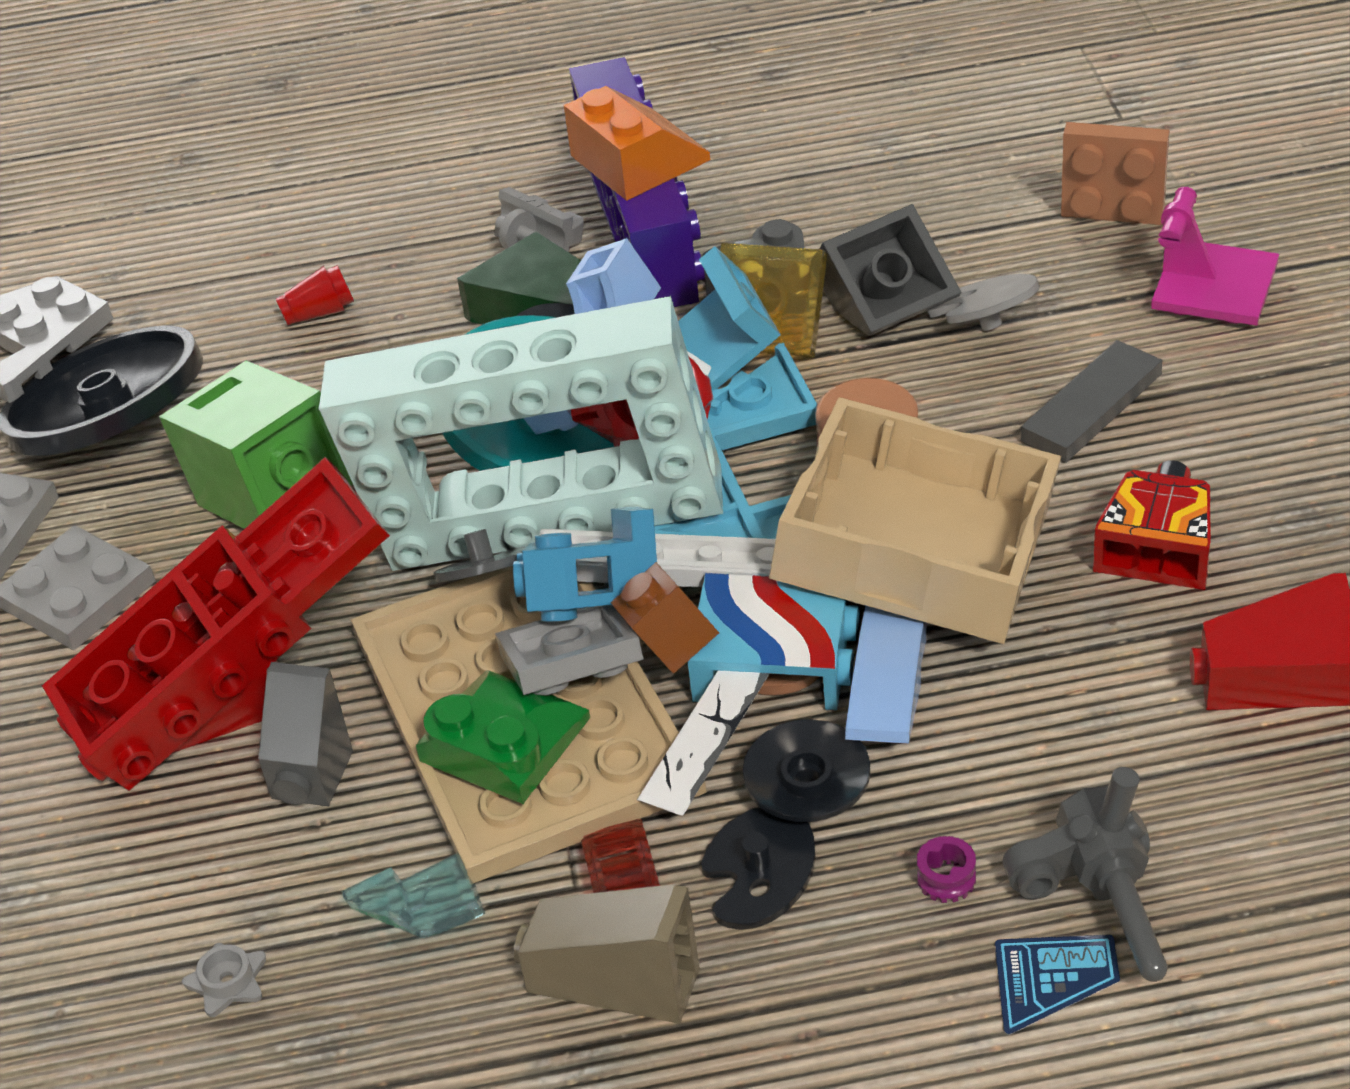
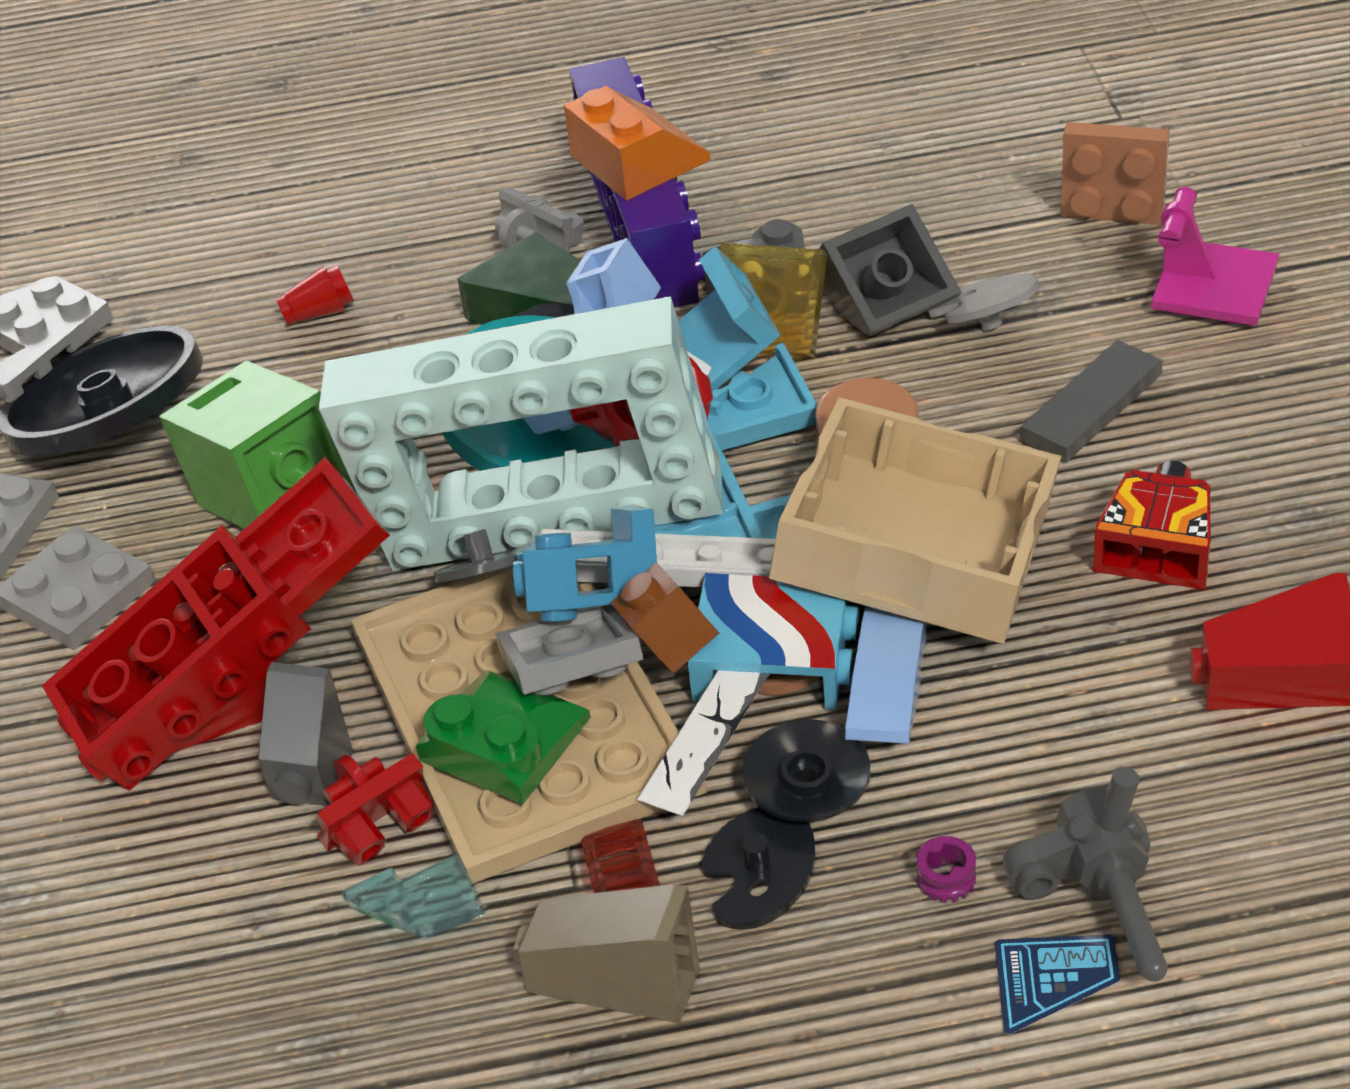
light grey plate [182,943,266,1017] -> none
none -> red hips [317,752,434,866]

